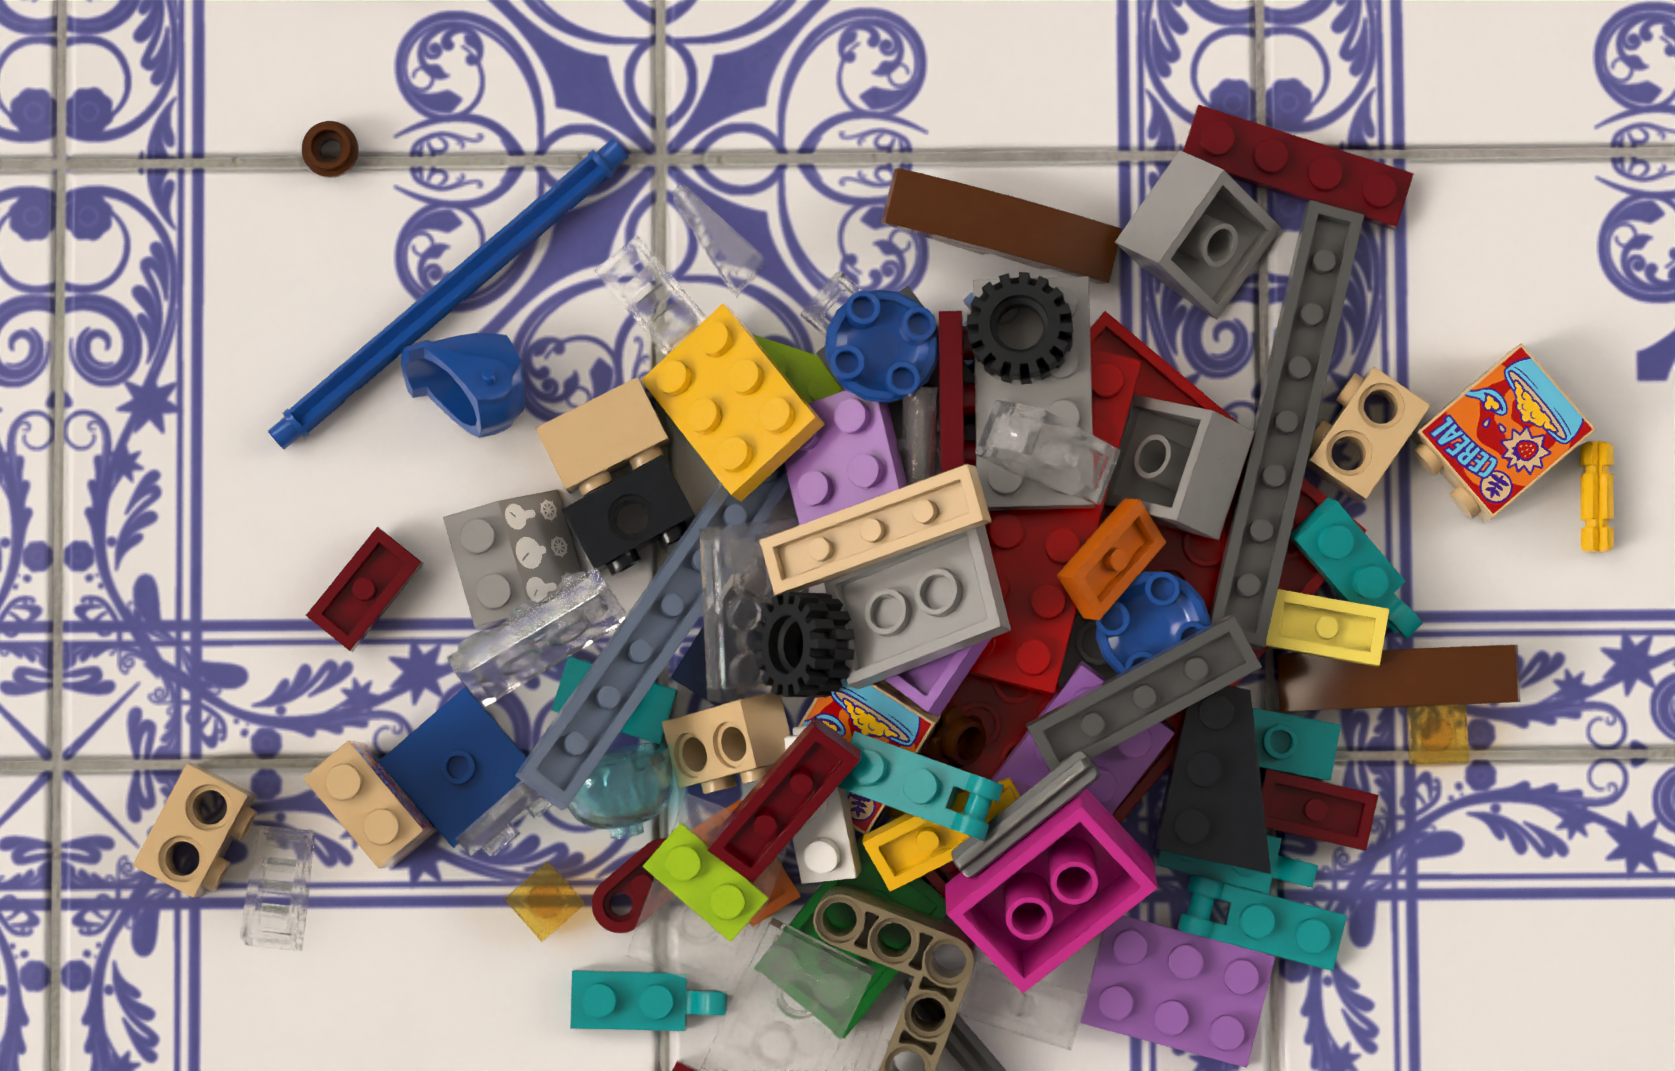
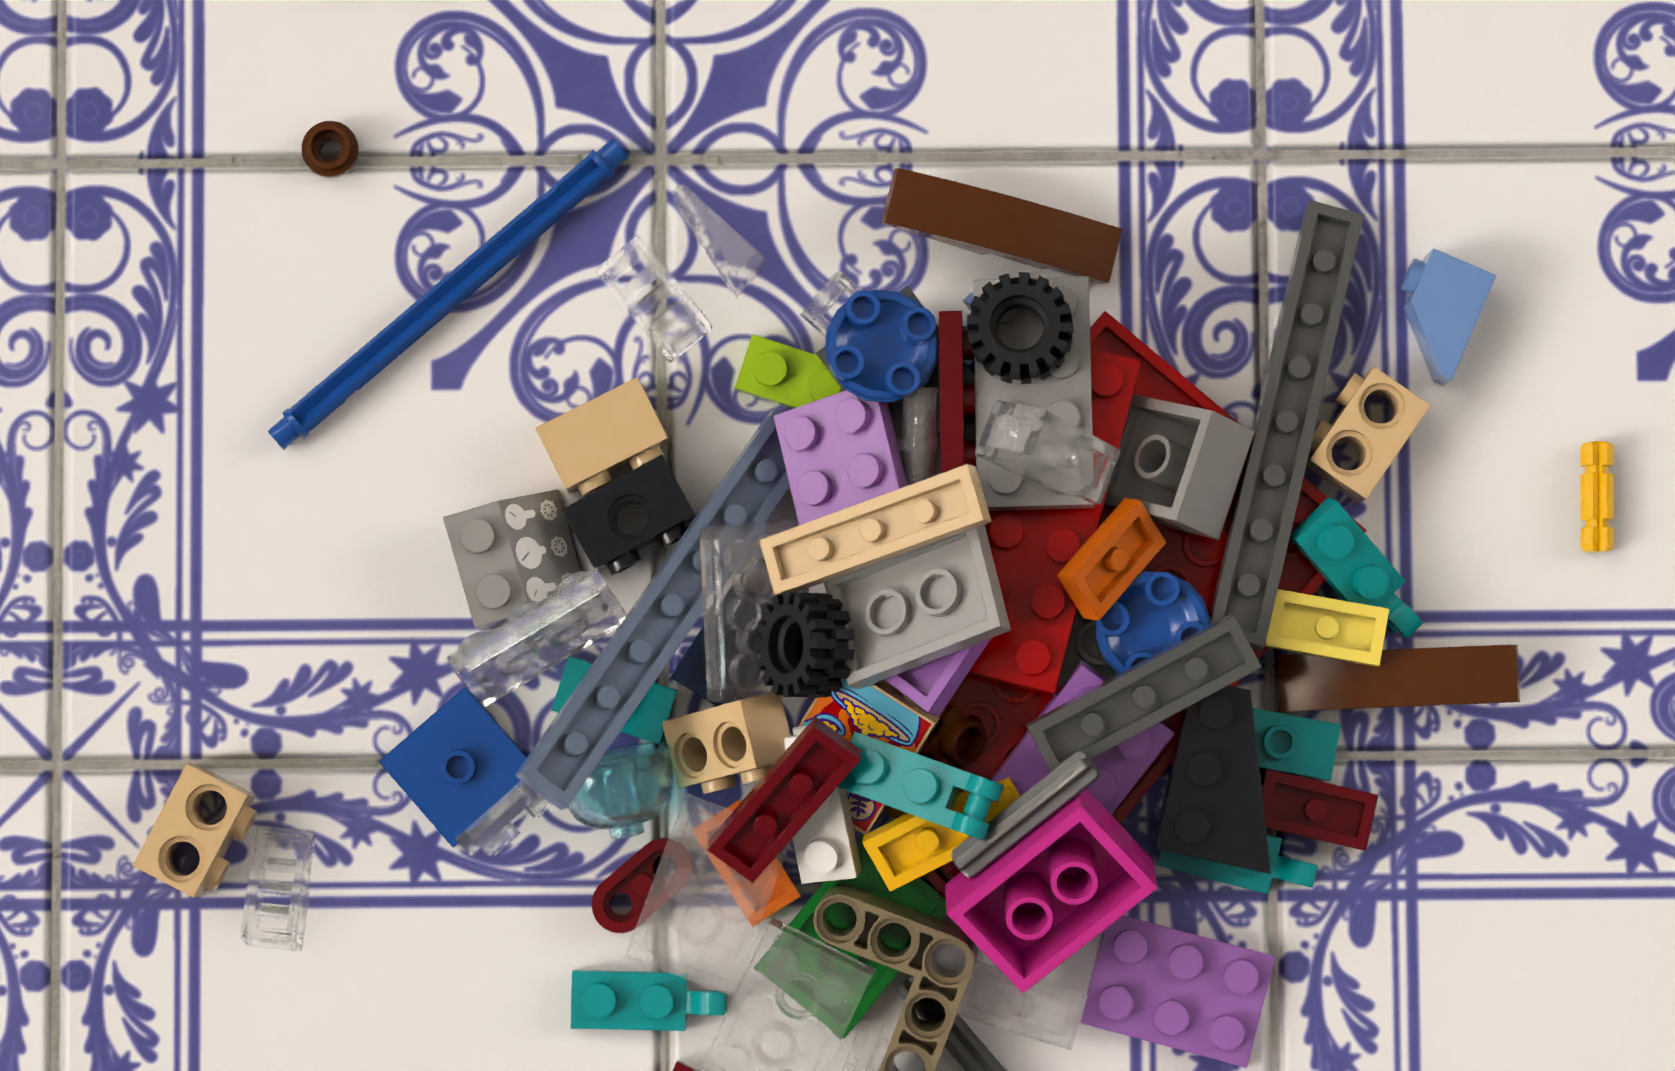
tan brick [303,741,437,869] -> none
dark red plate [305,527,424,652] -> none
blue helmet [401,333,526,438] -> none
clear yellow plate [504,861,586,942] -> none
yellow plate [641,303,825,502] -> none
lime plate [643,822,769,943] -> none
light grey slope [1115,150,1281,319] -> none
teal plate [1177,874,1347,971] -> none
dark red plate [1183,105,1414,230] -> none
clear yellow plate [1406,705,1469,764] -> none
brick [1410,343,1597,522] -> none
none -> medium blue slope [1401,248,1496,386]

